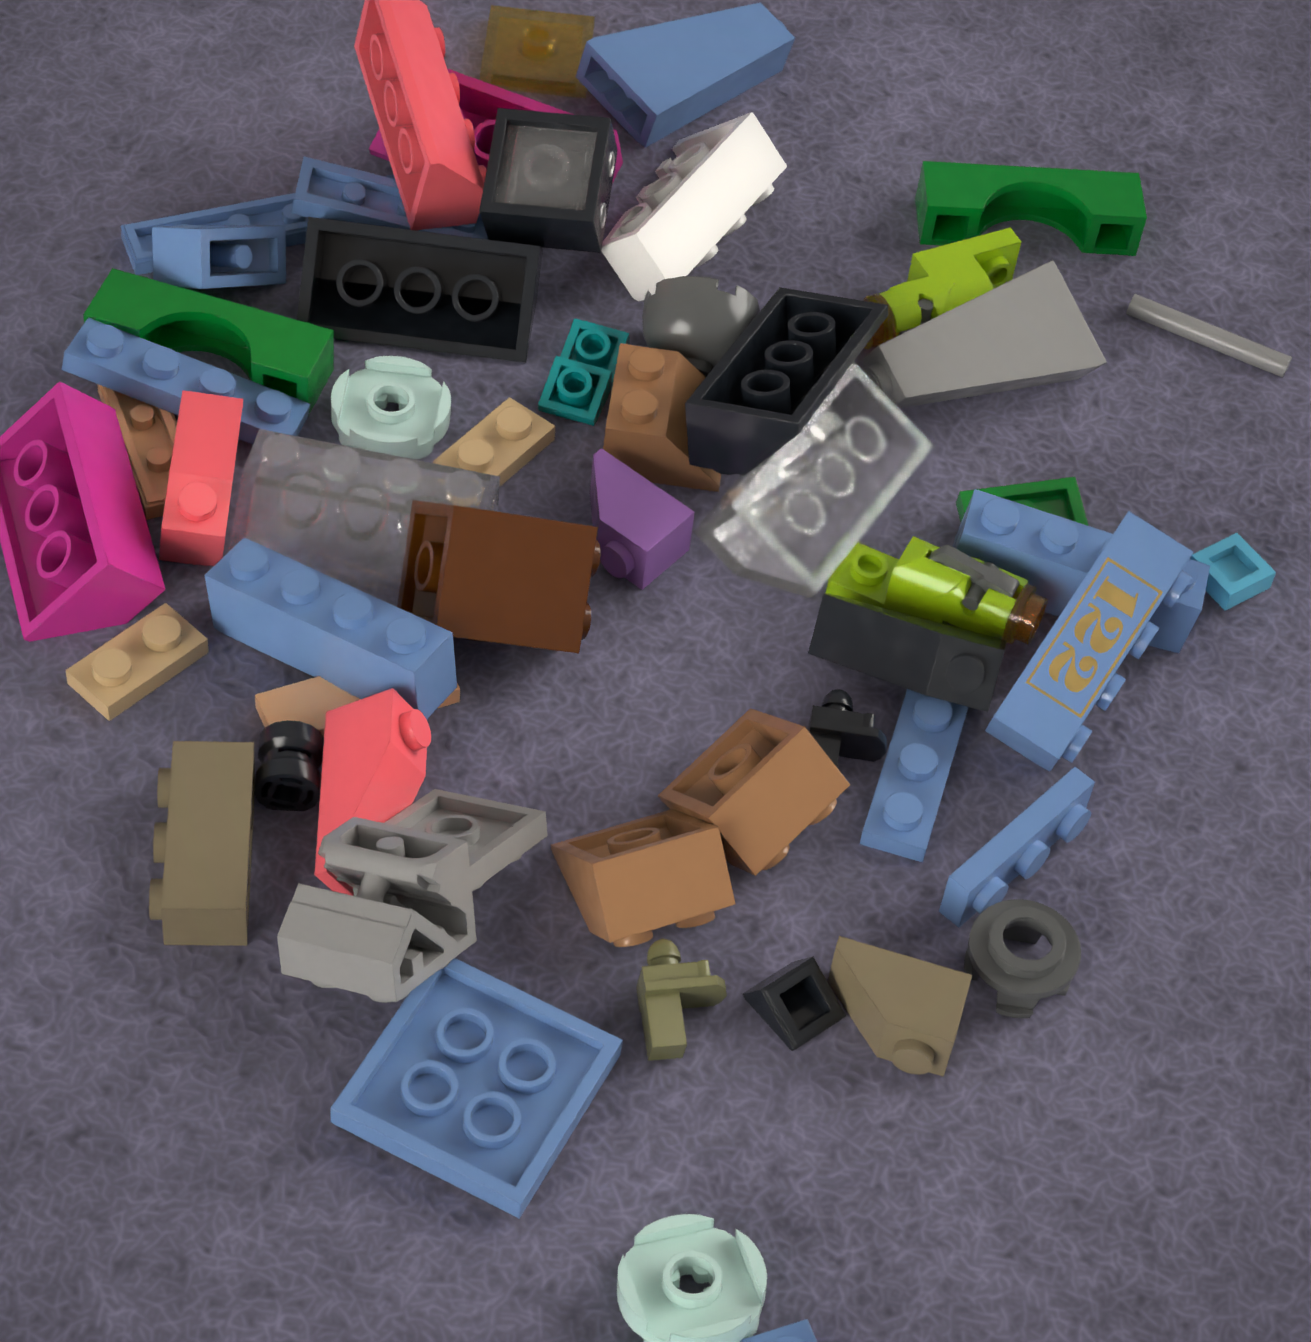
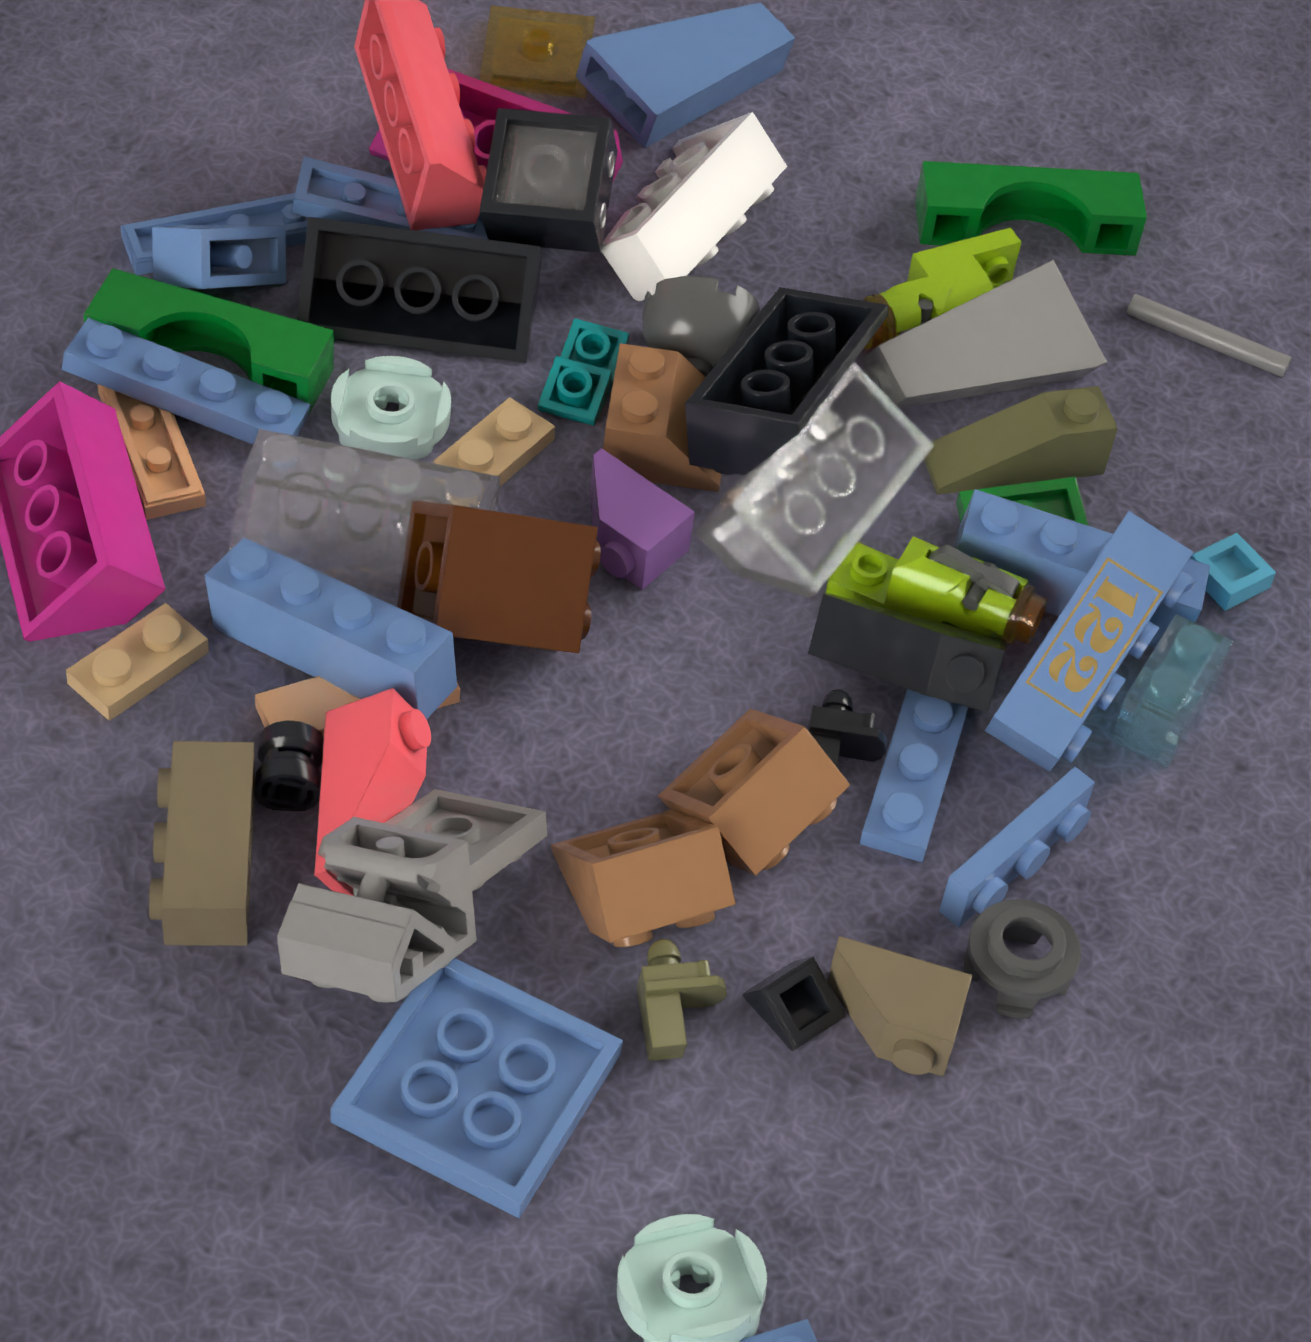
coral slope [159,390,244,566] -> none
none -> olive slope [920,386,1118,495]
none -> clear light blue brick [1110,614,1233,769]

